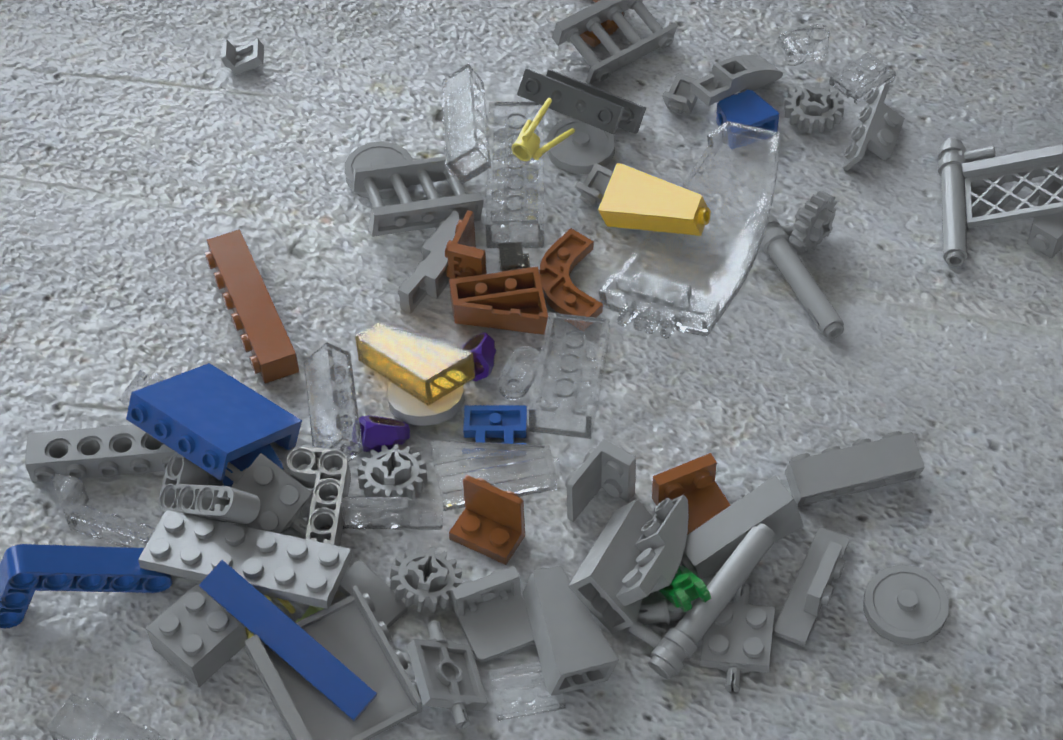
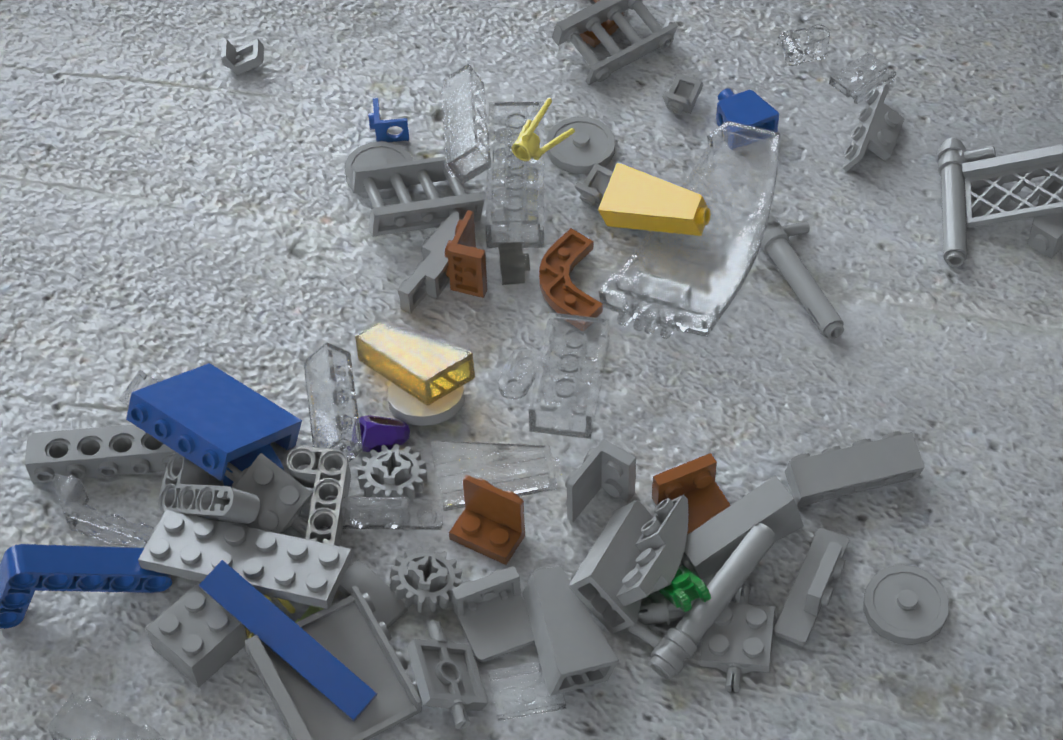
dark orange brick [204,229,299,384] -> none
dark orange wedge [449,266,548,335] -> none
dark purple rock [456,332,497,382] -> none
blue plate [463,405,527,458] -> none
dark grey fence [517,69,647,134] -> none
light grey slope [690,55,783,106] -> none
light grey gear [784,83,845,133] -> none
light grey gear [791,191,837,254] -> none
none -> blue bracket [368,98,409,142]

